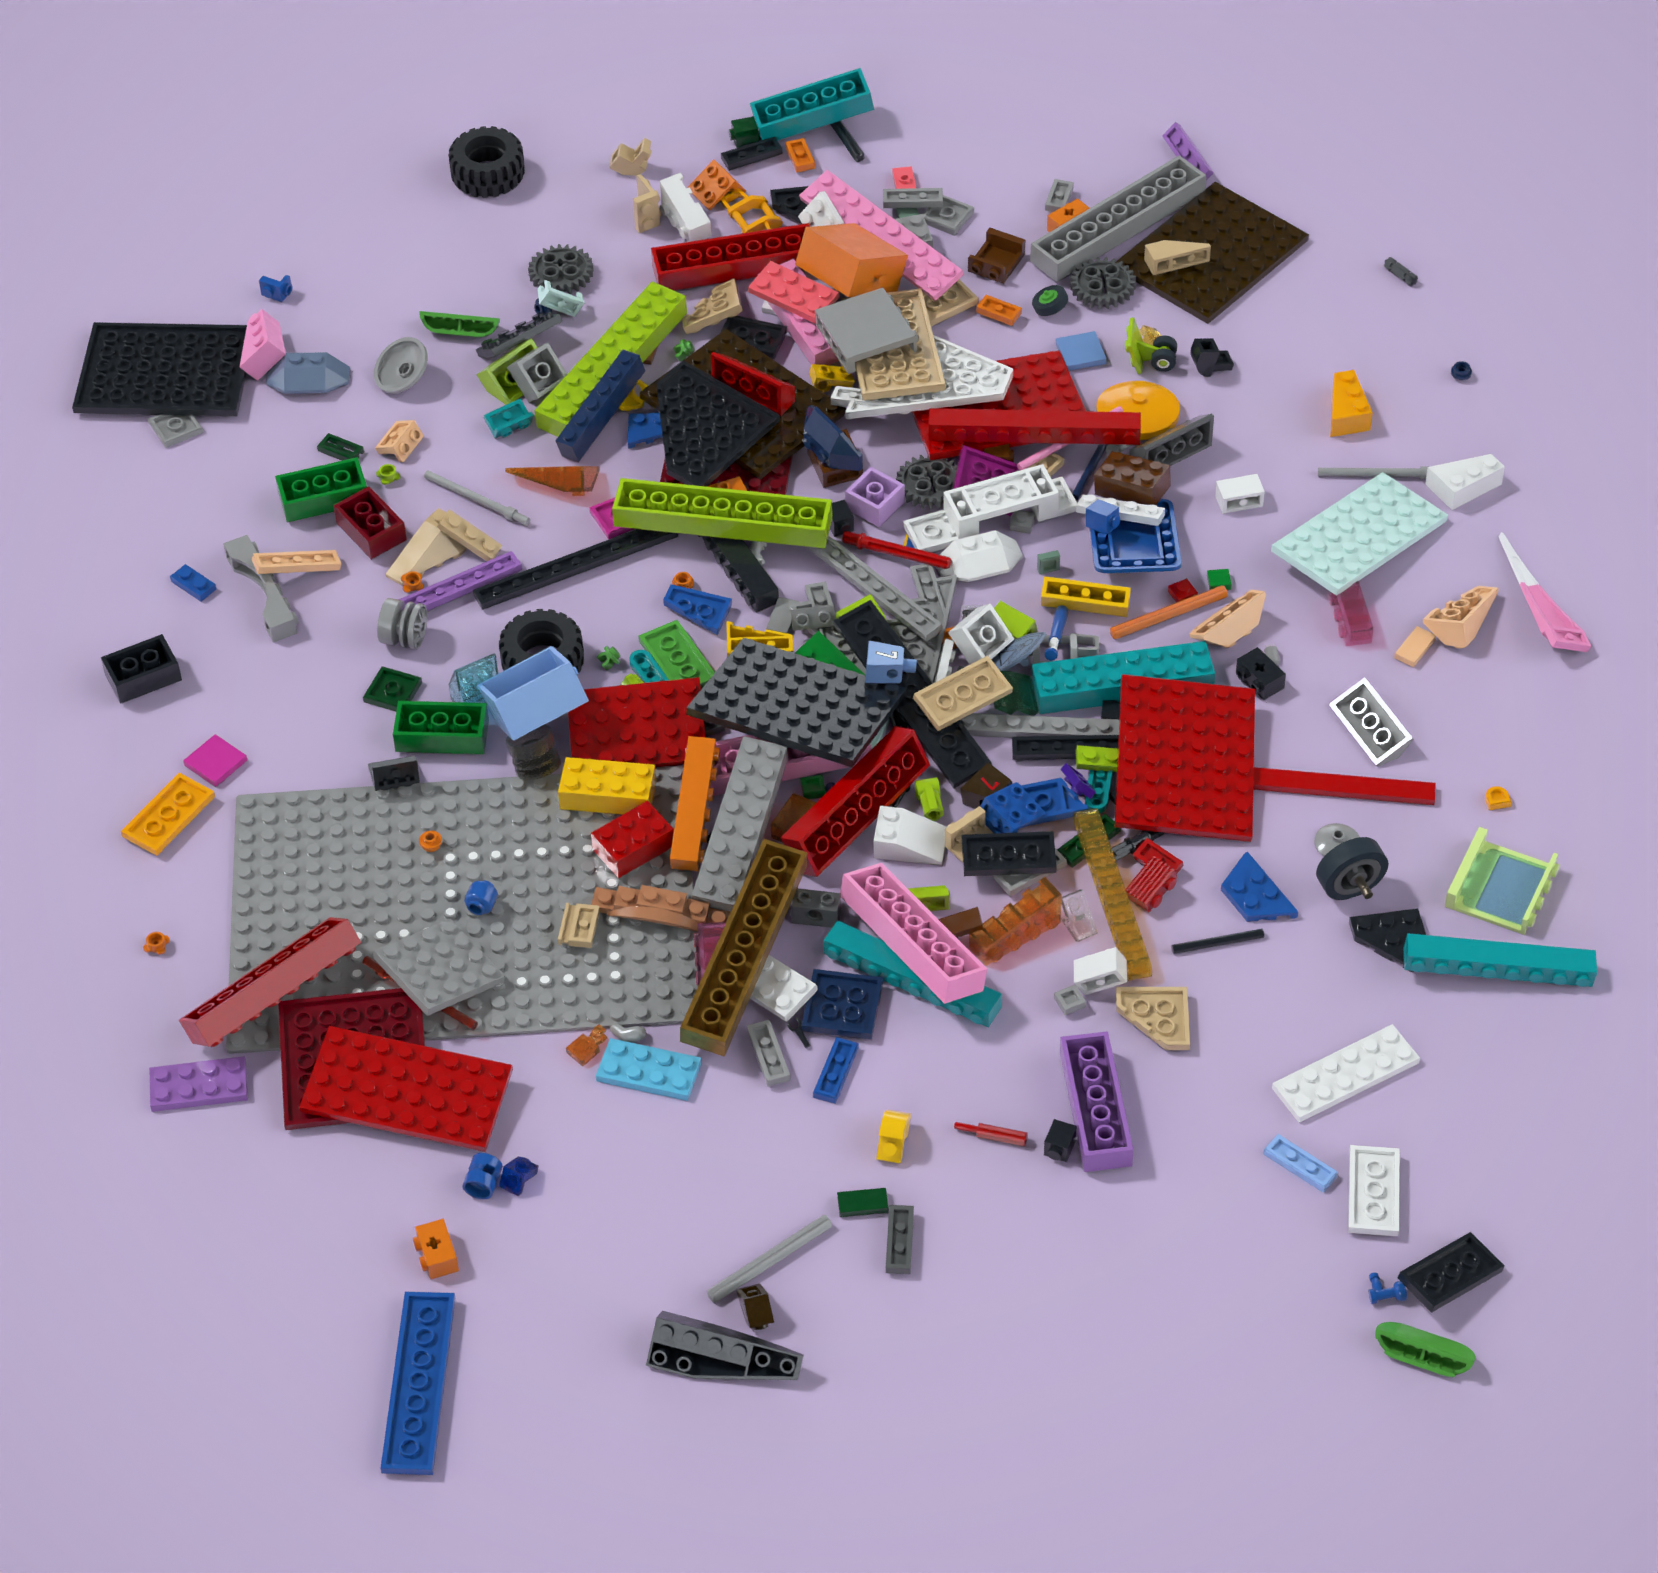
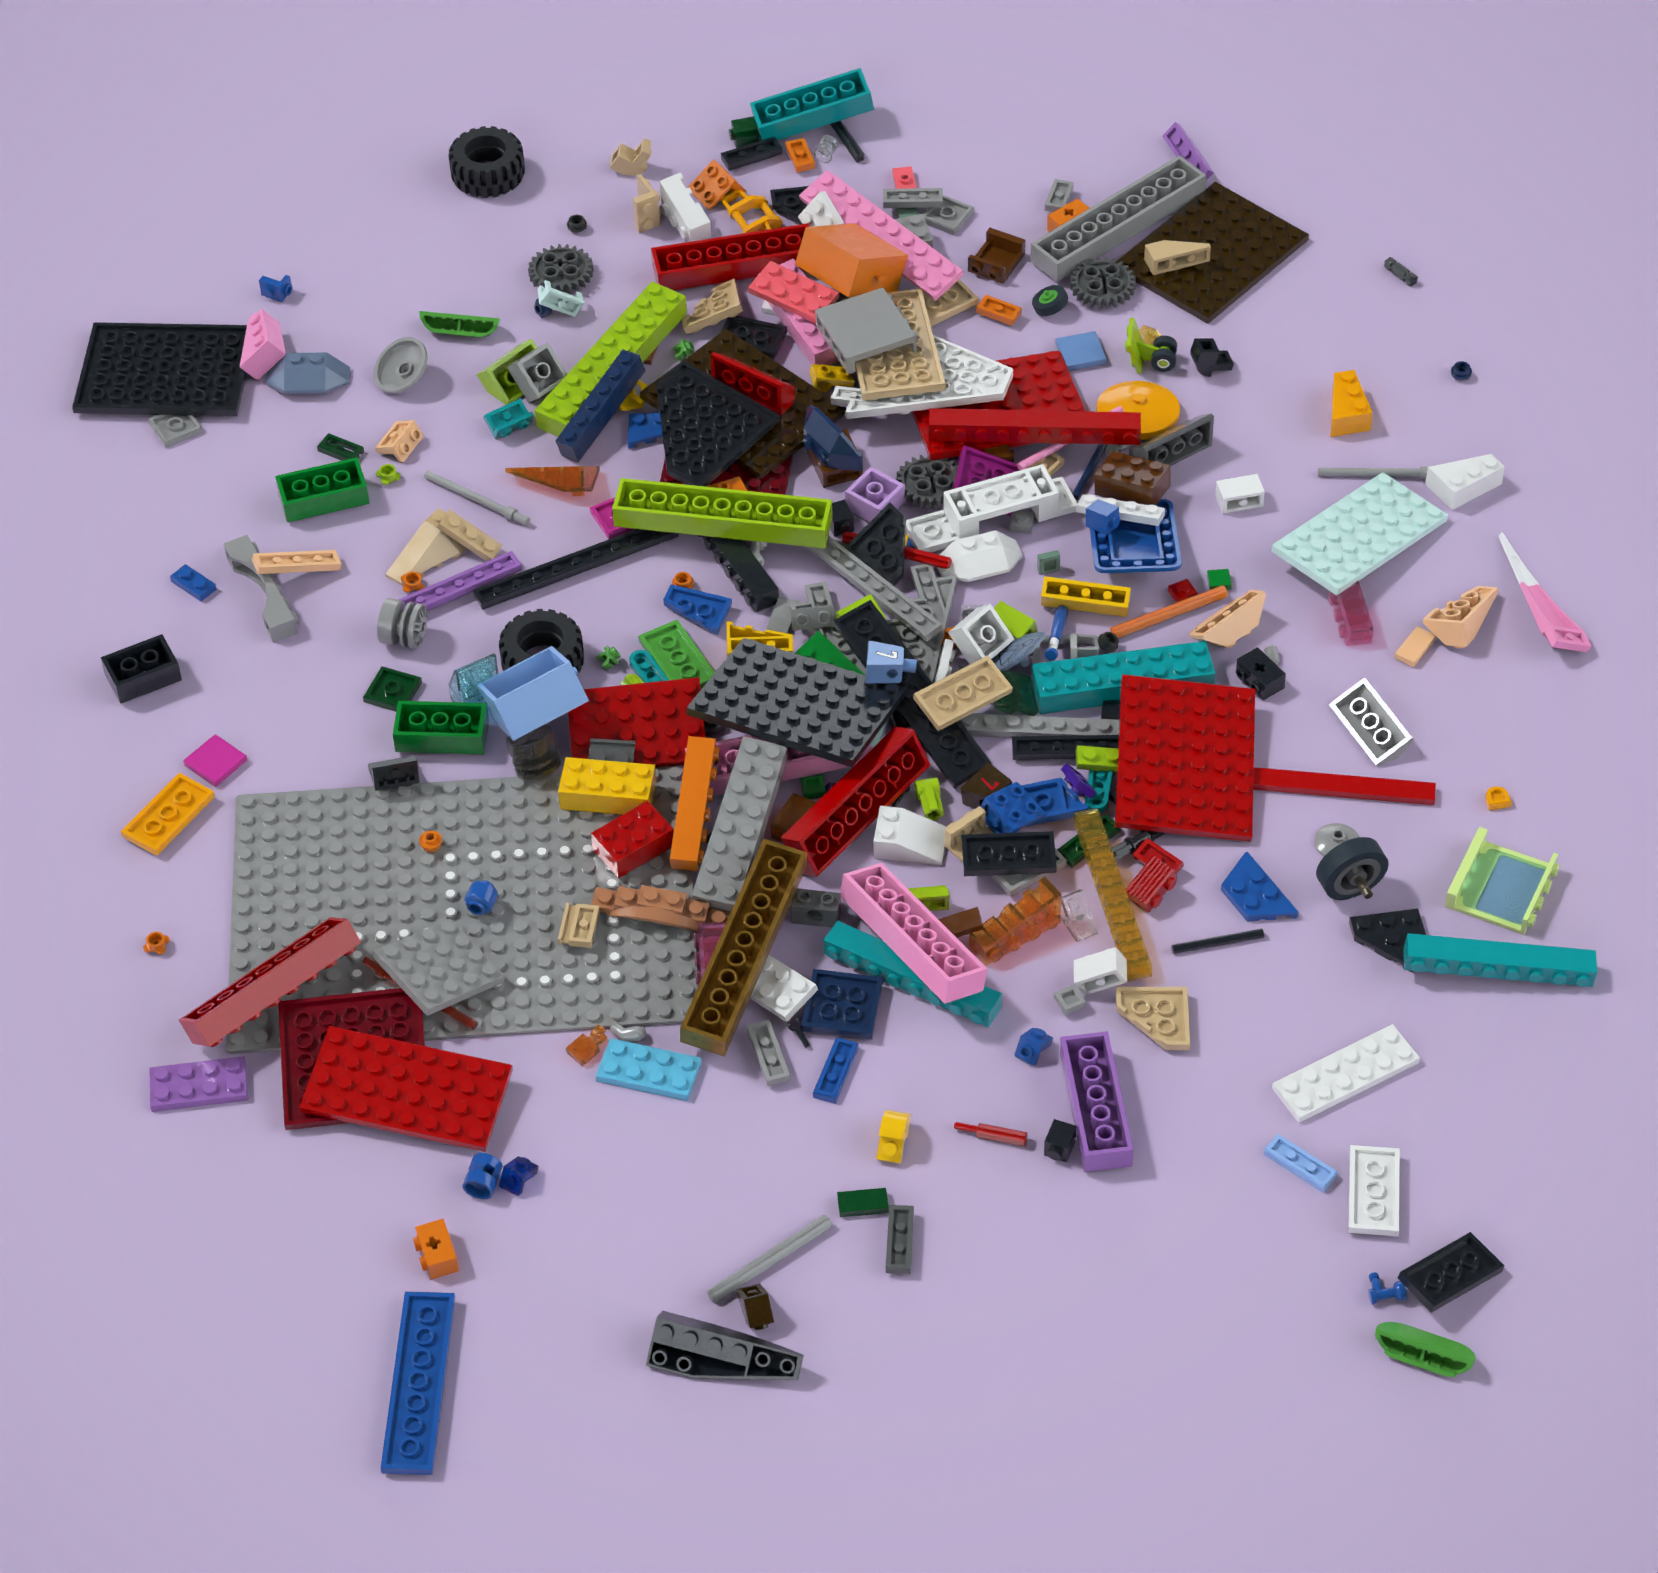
dark red brick [333,487,407,560] -> none
black plate [476,312,562,357] -> none
none -> pearl dark grey plate [567,214,587,233]
none -> dark grey plate [588,738,636,763]
none -> clear wheel [814,135,839,163]
none -> black plate [845,502,906,586]
none -> blue bracket [1014,1028,1053,1066]
none -> pearl dark grey plate [1097,632,1119,652]

